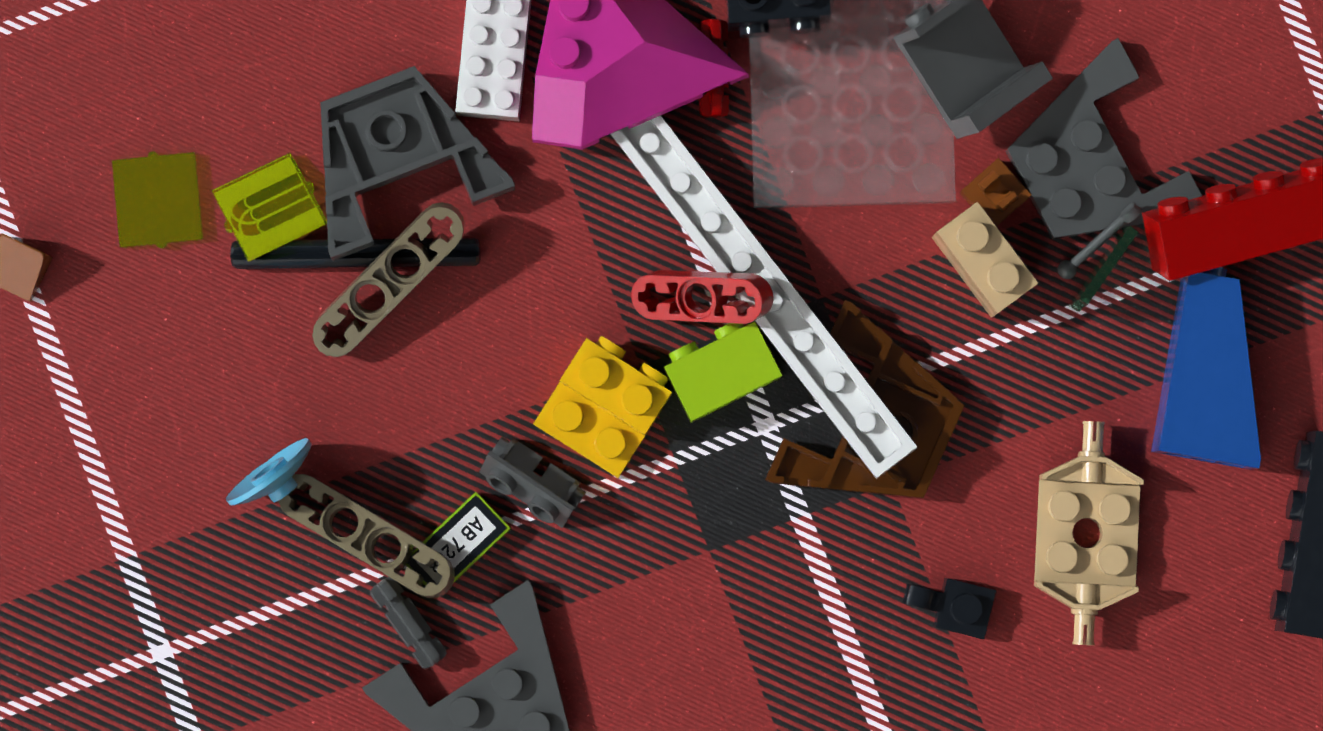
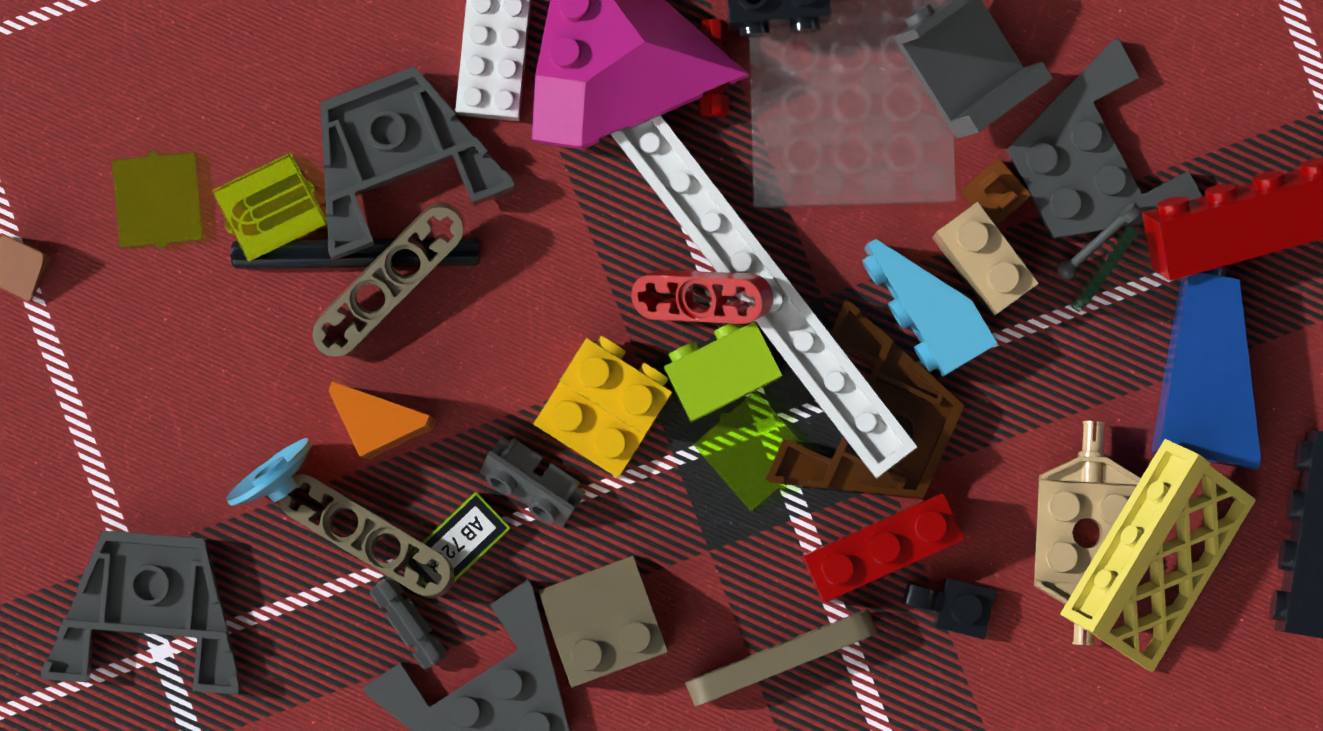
none -> dark grey wing [41,530,242,695]
none -> orange slope [328,381,436,460]
none -> dark tan slope [538,556,668,688]
none -> dark tan beam [685,609,878,706]
none -> clear neon green piece [693,391,804,511]
none -> red brick [801,493,965,603]
none -> medium azure slope [862,239,998,377]
none -> light yellow fence [1060,439,1256,673]

